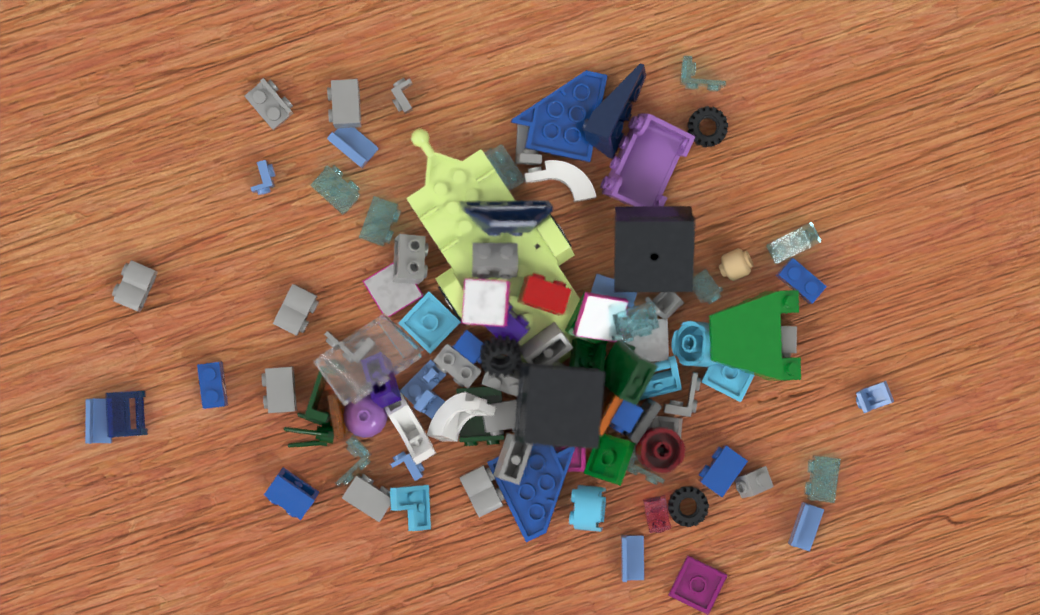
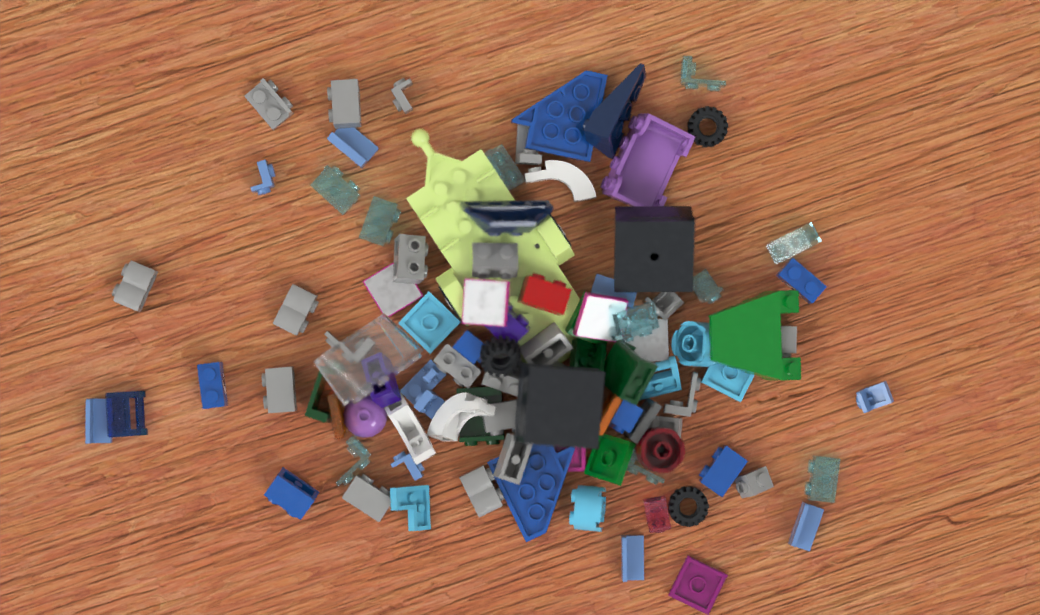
dark green plant [283,412,334,448] -> none
tan head [719,248,753,281] -> none

